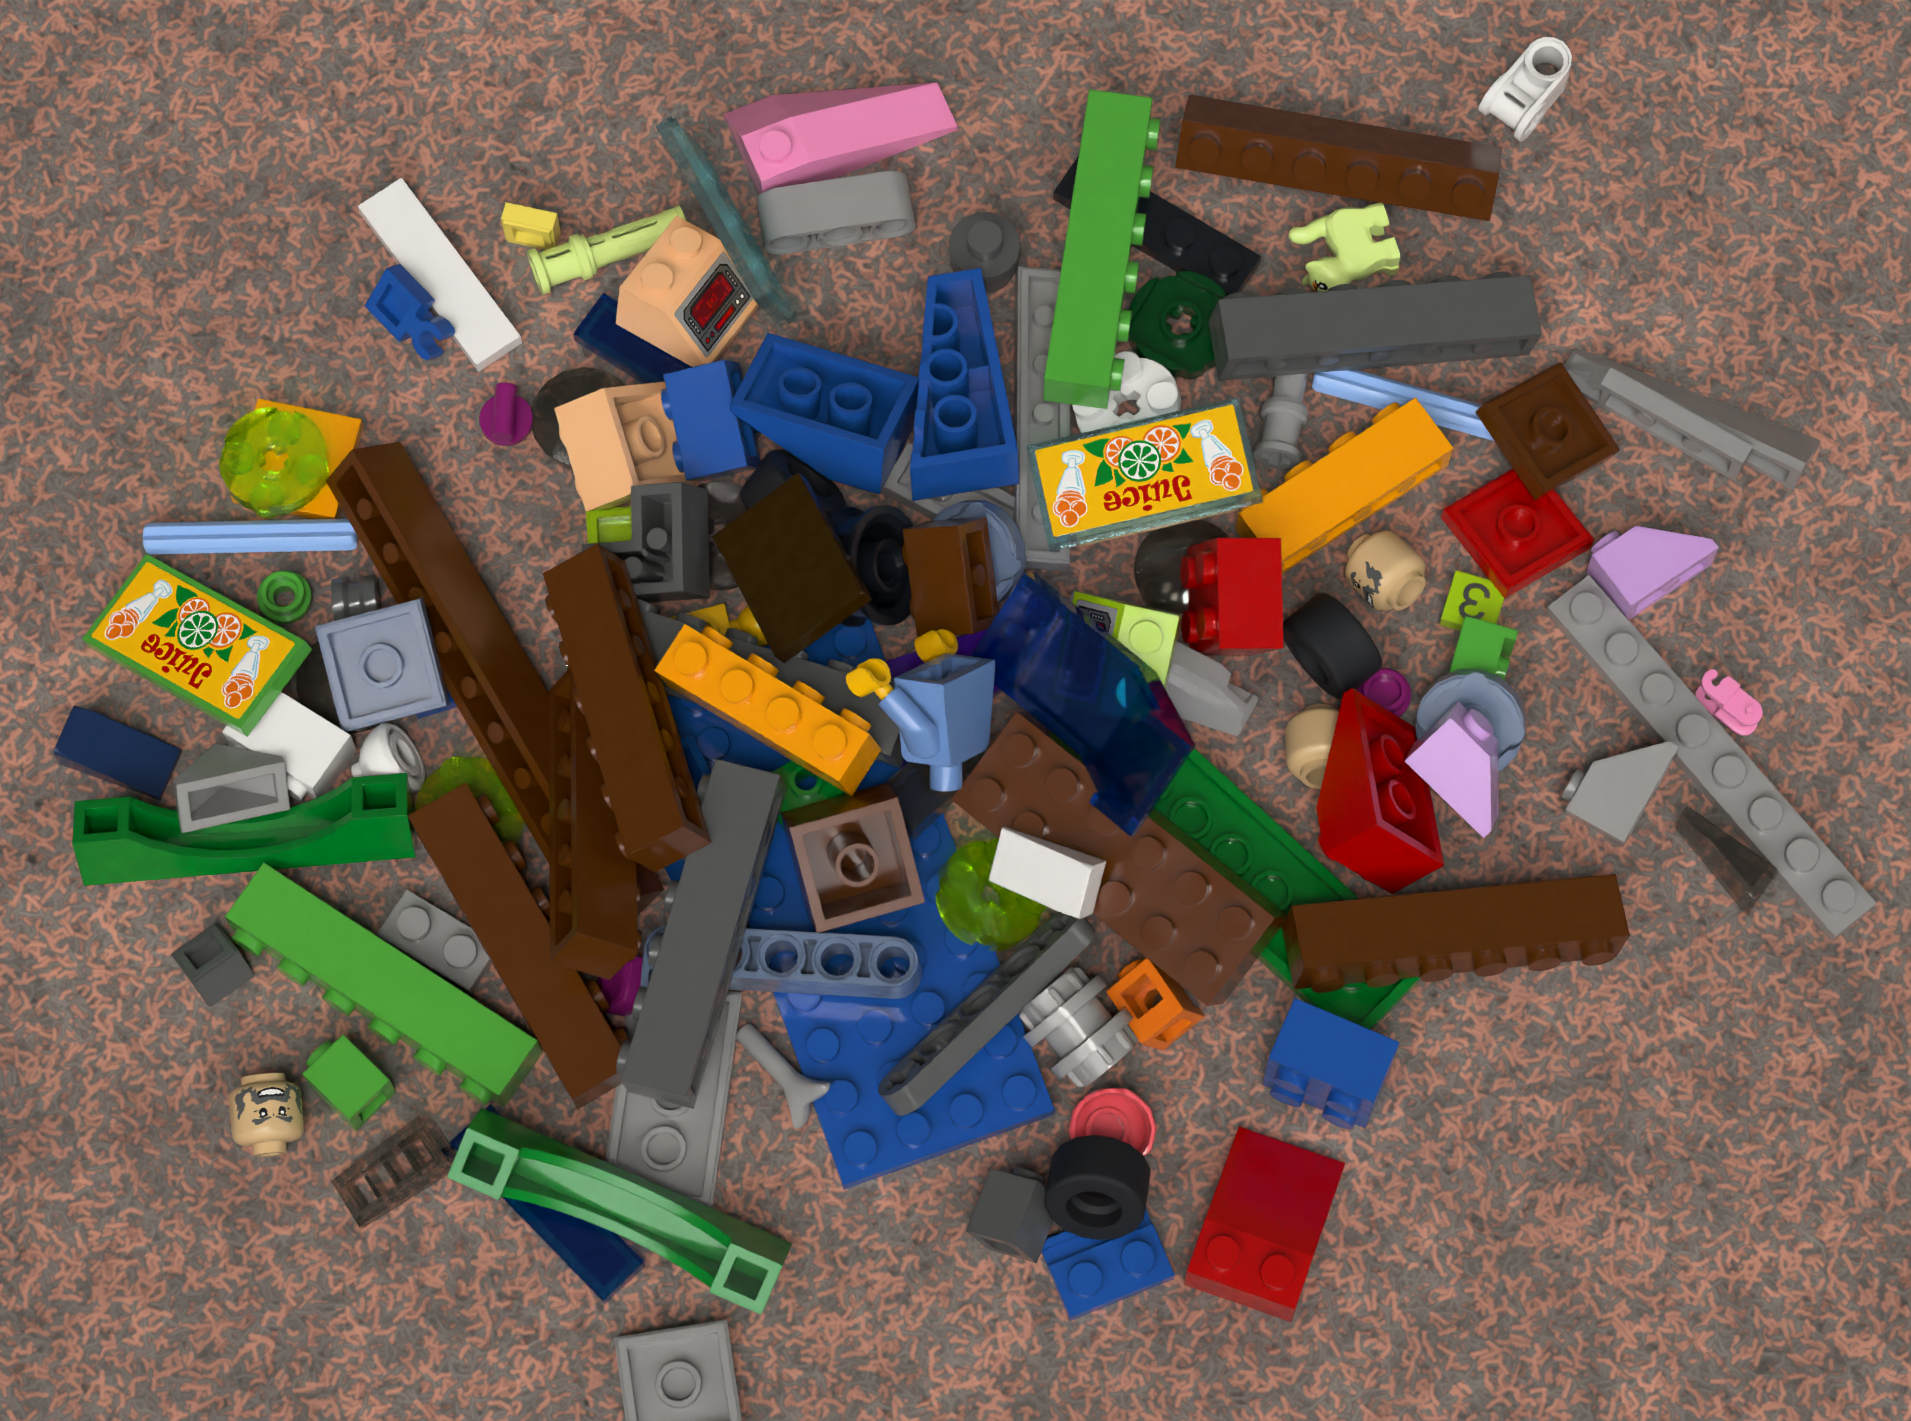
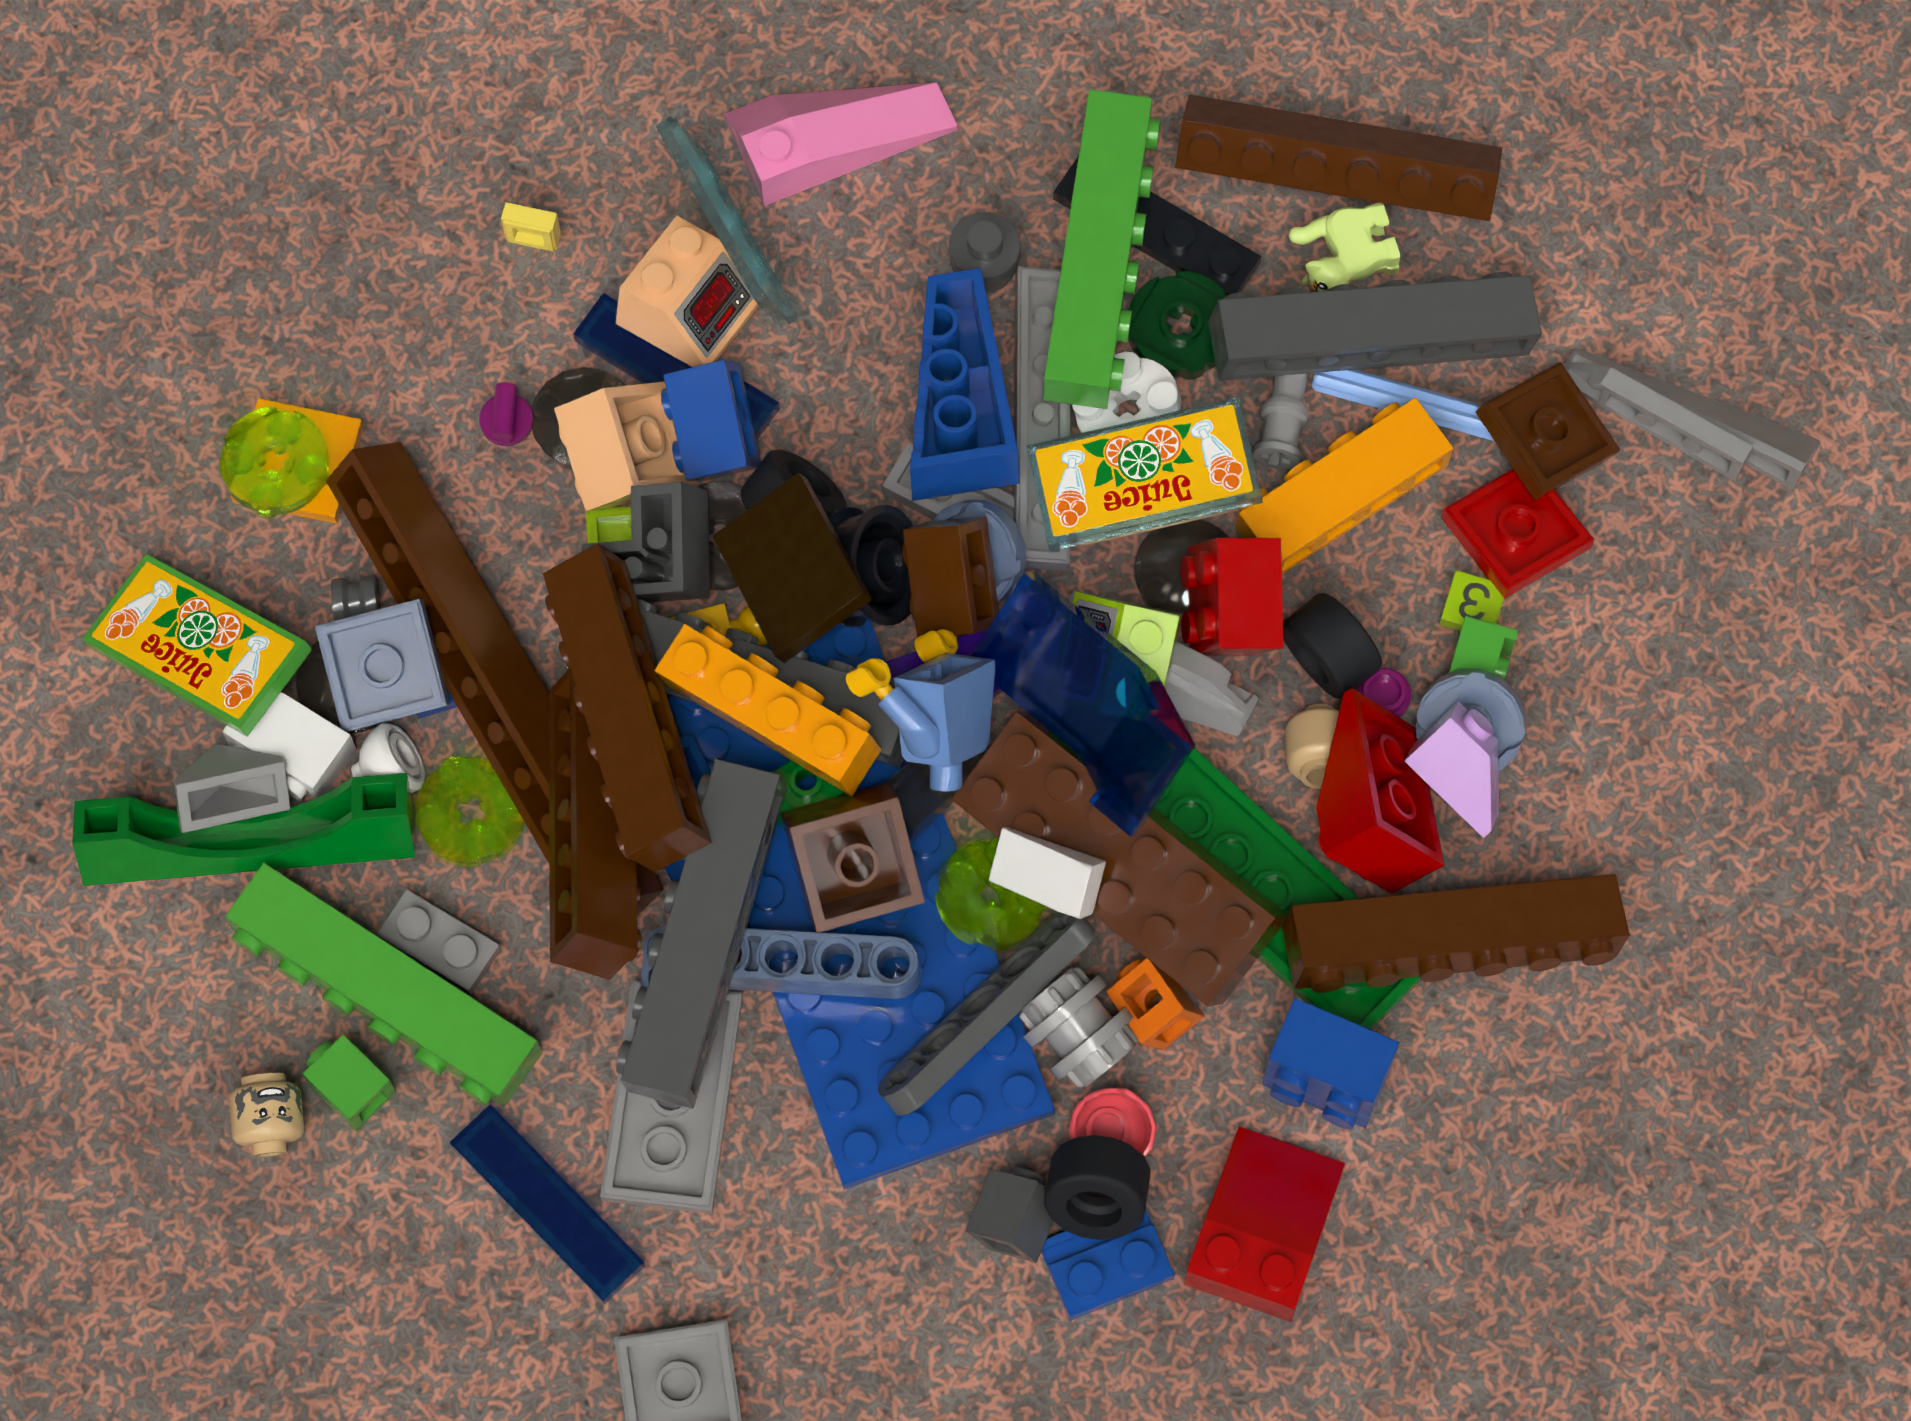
dark blue slope [54,705,182,801] -> none
light blue axle [143,518,358,555] -> none
dark grey slope [171,922,254,1007] -> none
bright green plate [257,570,312,624] -> none
clear smoke slope [331,1116,456,1228] -> none
white tile [358,178,522,372] -> none
blue plate [364,264,455,361] -> none
reddish brown brick [408,783,630,1110] -> none
green arch [447,1108,793,1315] -> none
yellowish green pin [527,205,686,295] -> none
magenta tile [597,956,643,1017] -> none
blue slope [729,333,919,495] -> none
light grey piece [736,1023,830,1129] -> none
light grey beam [756,171,916,255] -> none
tan head [1345,530,1426,611] -> none
white piece [1478,37,1572,142] -> none
light grey plate [1545,575,1877,941] -> none
light grey slope [1561,741,1679,847] -> none
lavender slope [1586,526,1719,620] -> none
clear smoke slope [1675,807,1778,916] -> none
bright pink piece [1695,669,1763,736] -> none

